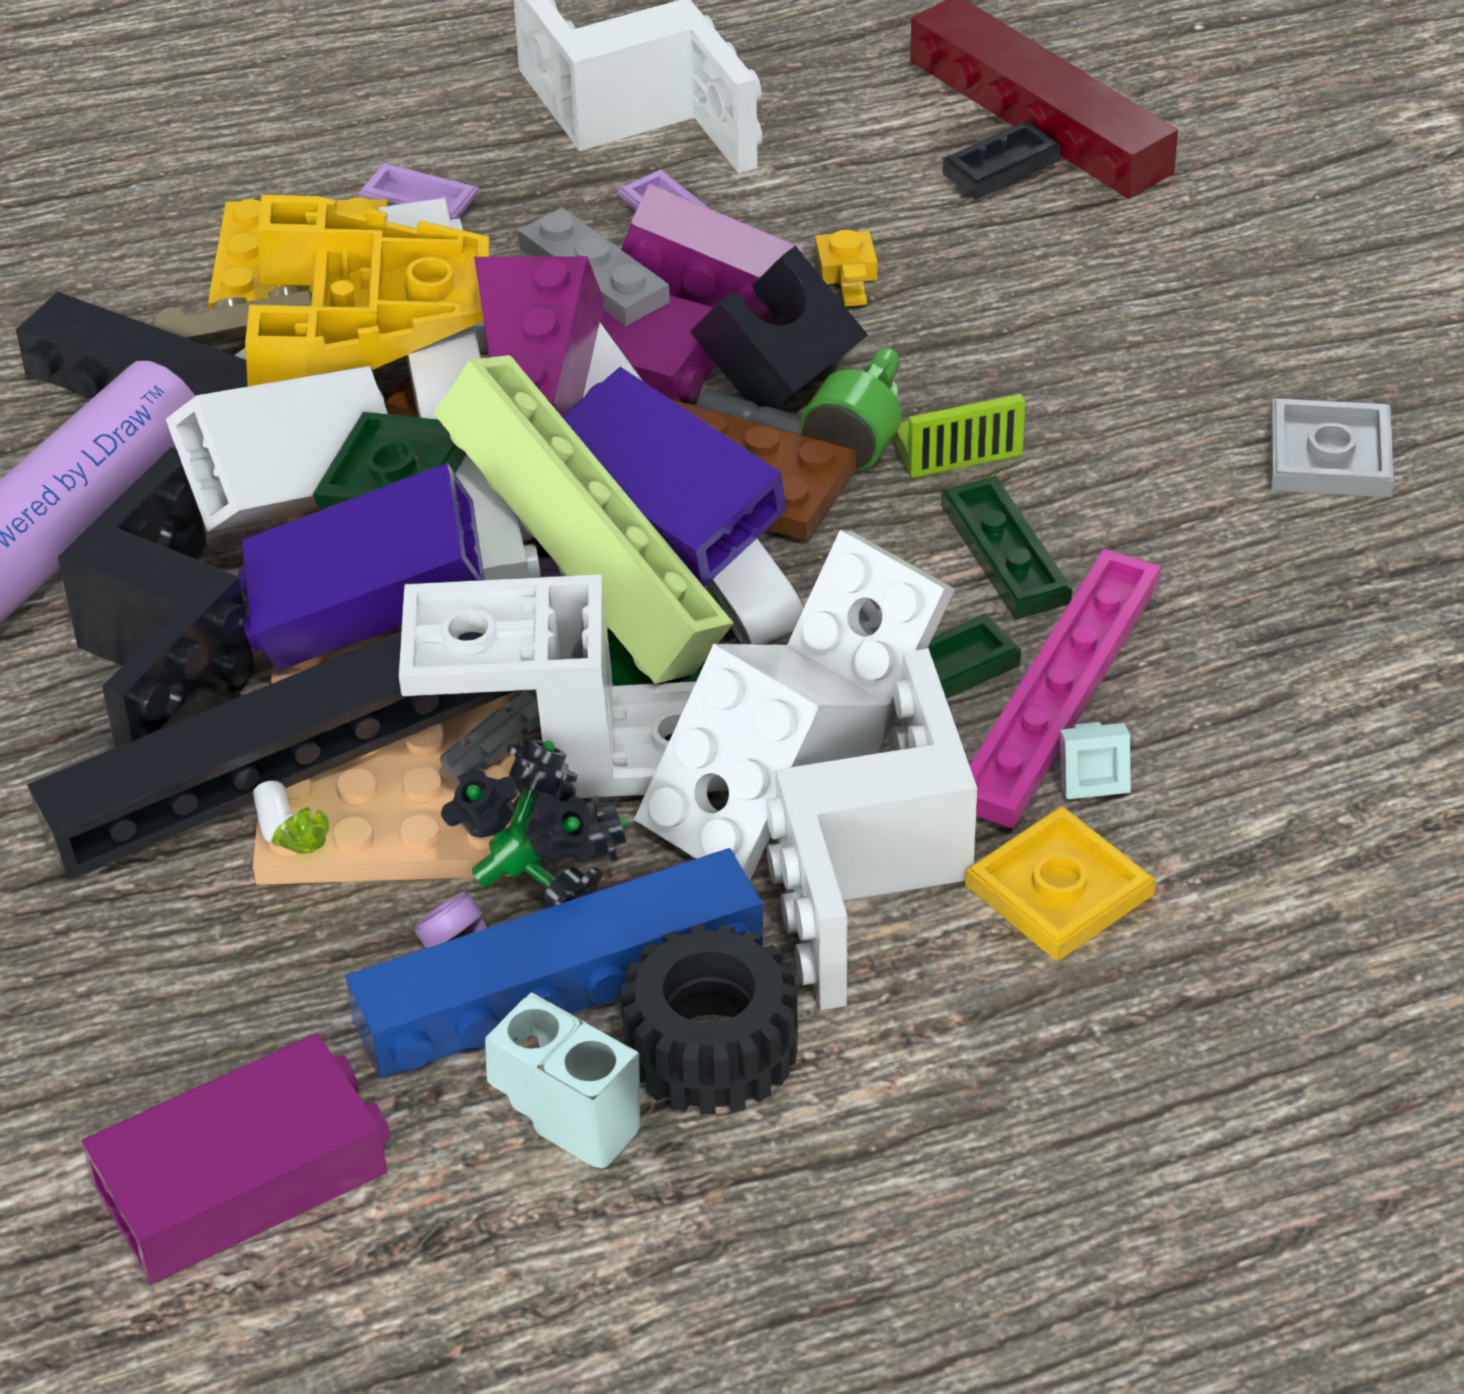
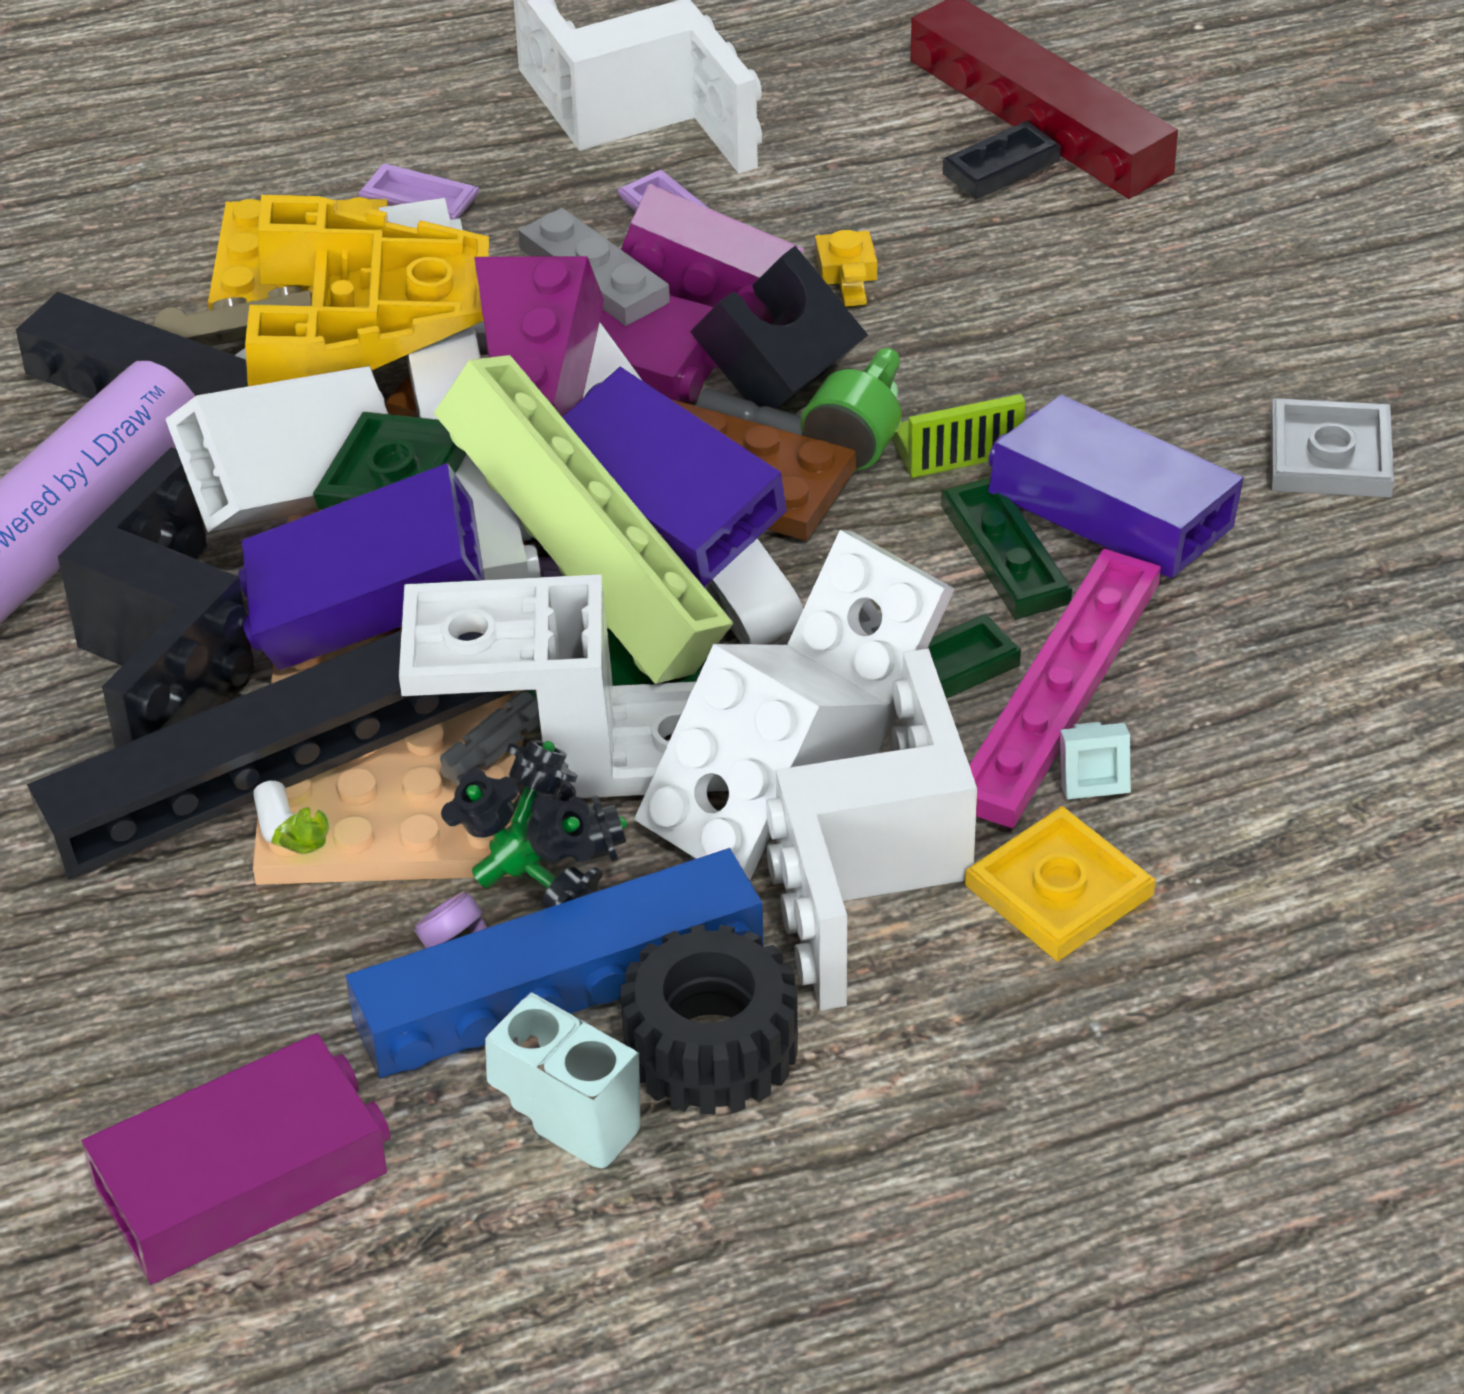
none -> brick [989,395,1244,579]

